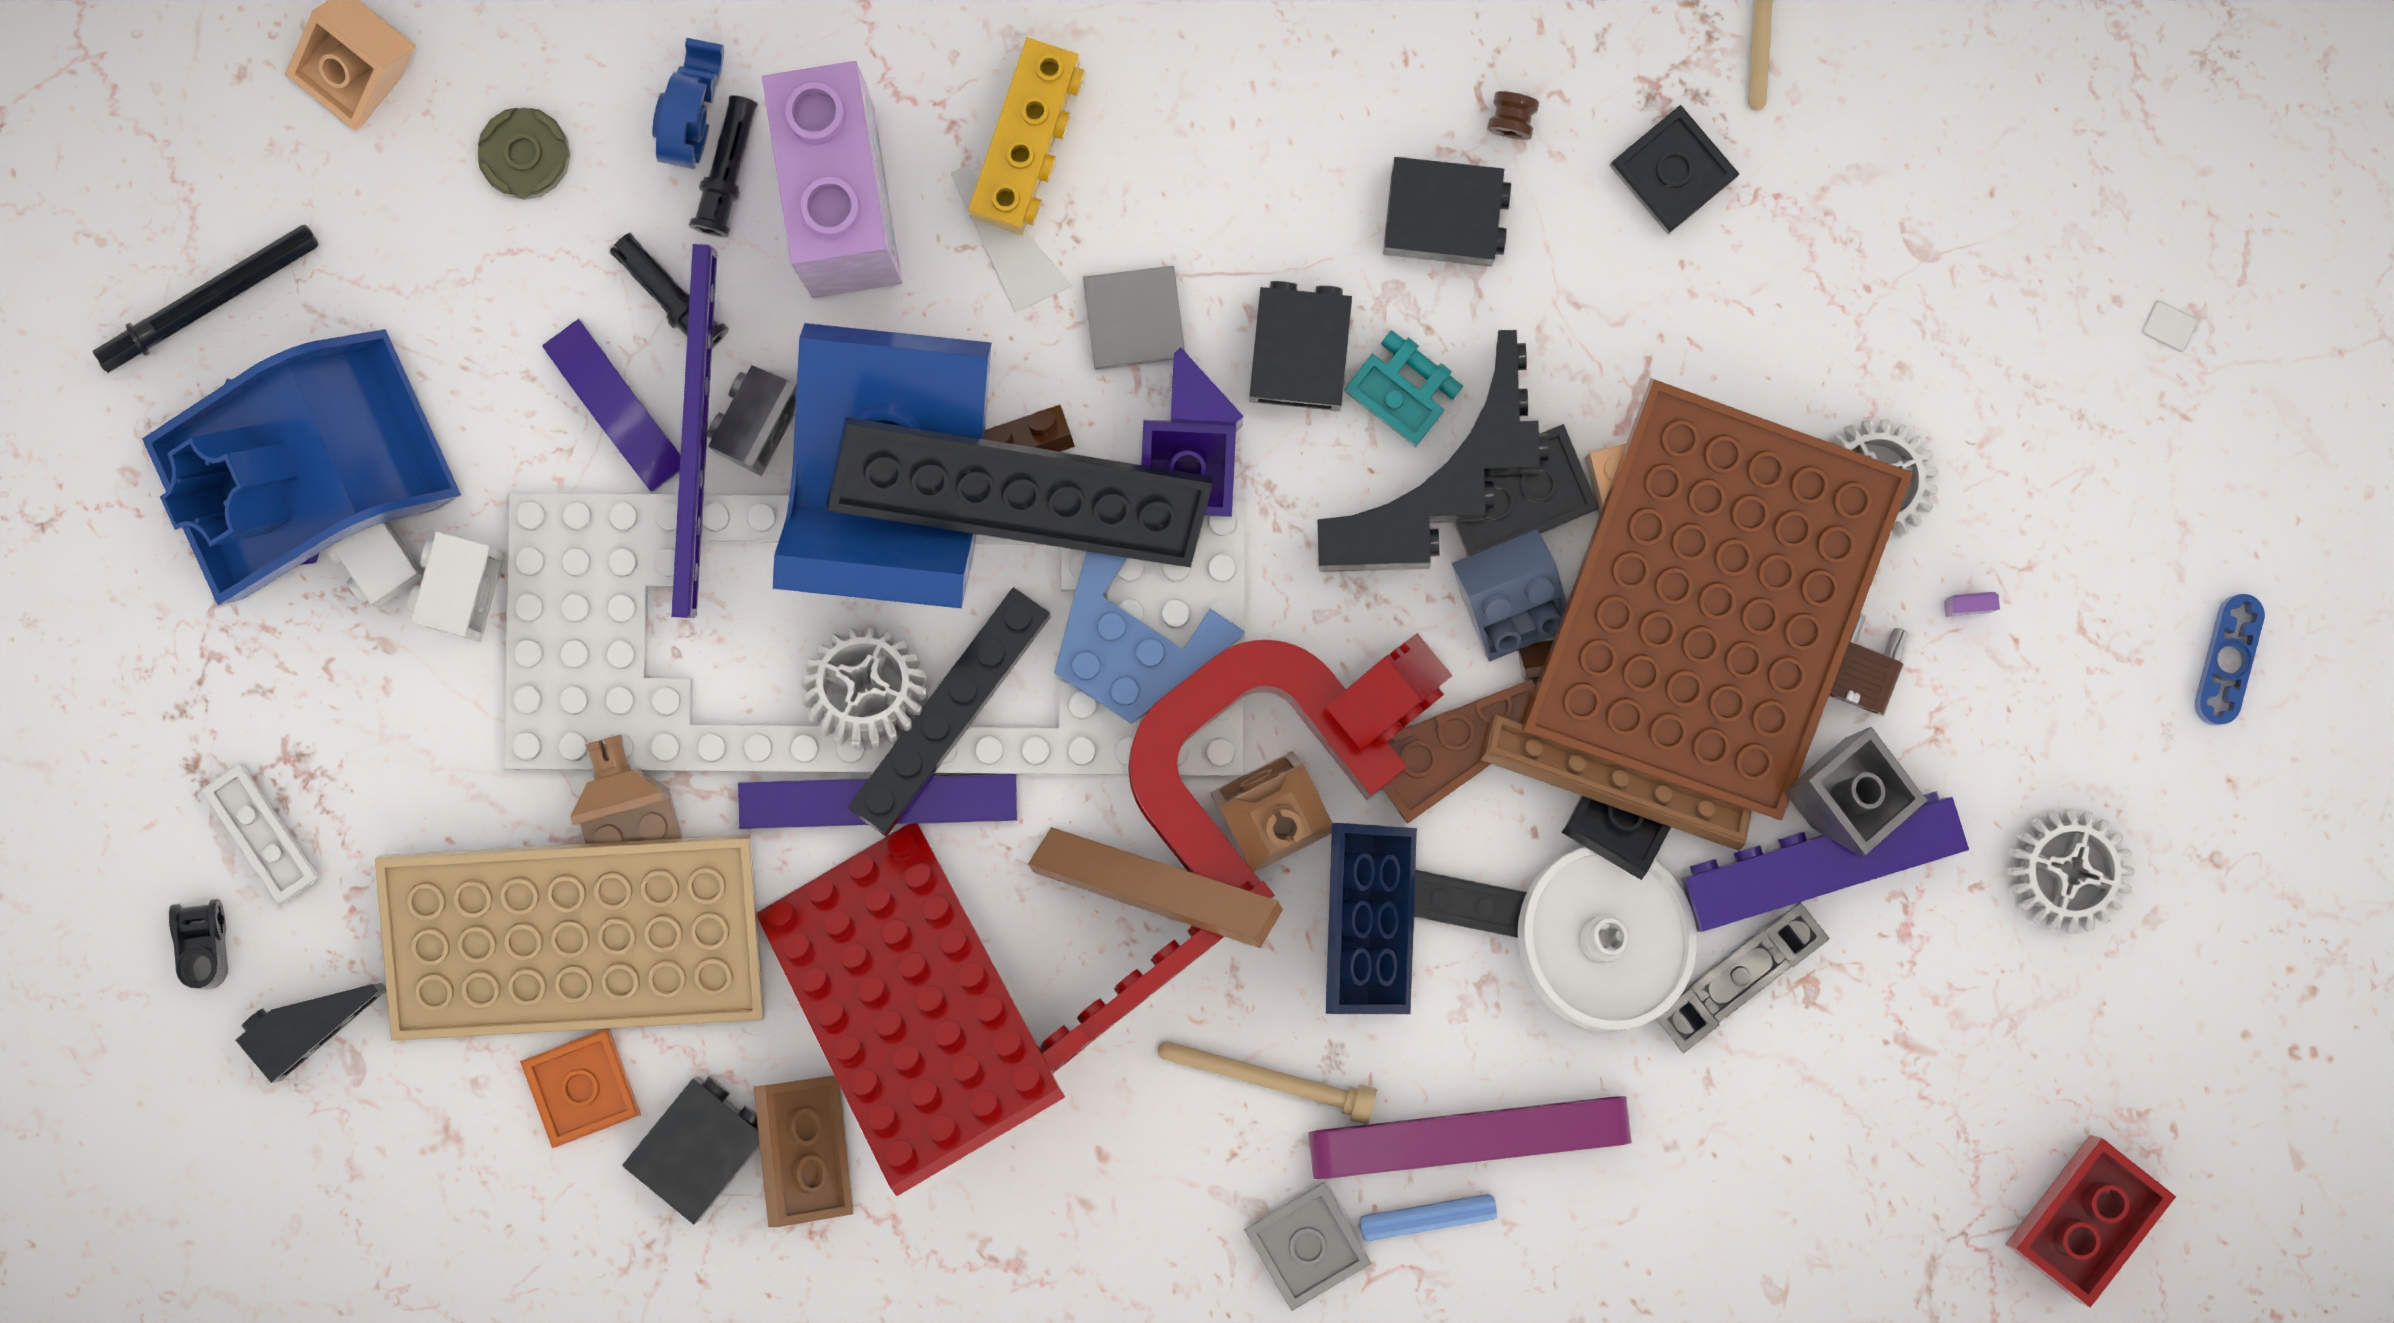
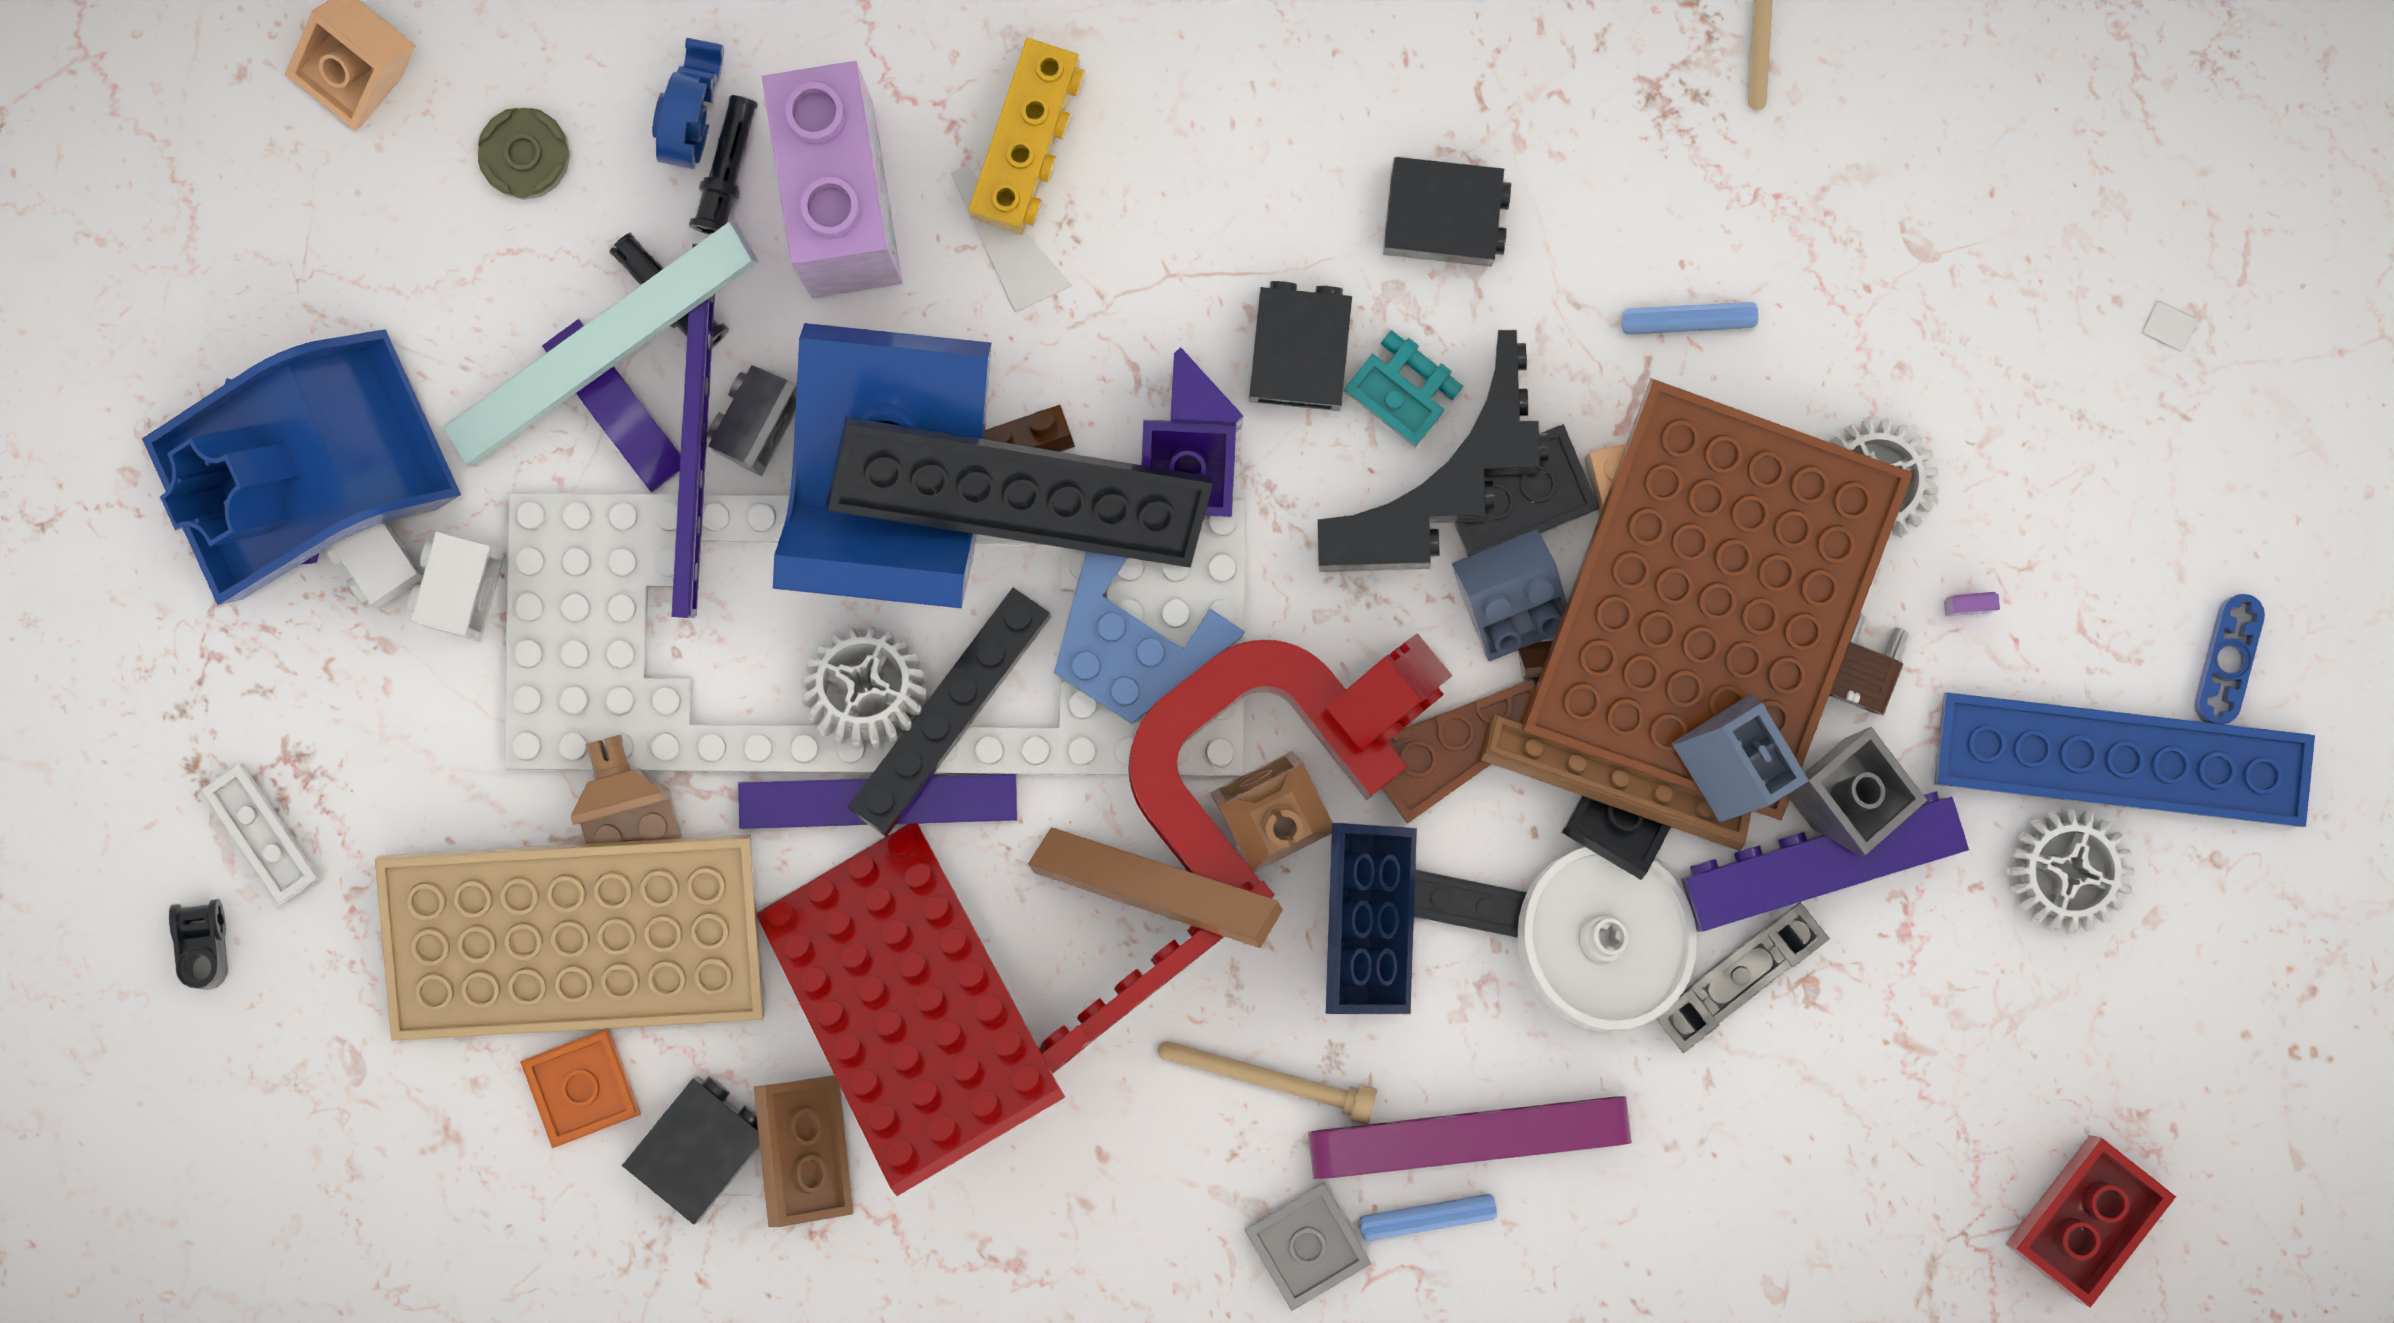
black axle [92,225,319,373] -> none
black slope [235,983,387,1083] -> none
light grey tile [1083,266,1185,369] -> none
reddish brown wheel [1487,91,1540,140] -> none
black plate [1609,105,1740,235] -> none
none -> light aqua tile [444,221,759,466]
none -> light blue axle [1621,302,1758,335]
none -> sand blue slope [1671,694,1809,822]
none -> blue plate [1934,692,2315,827]

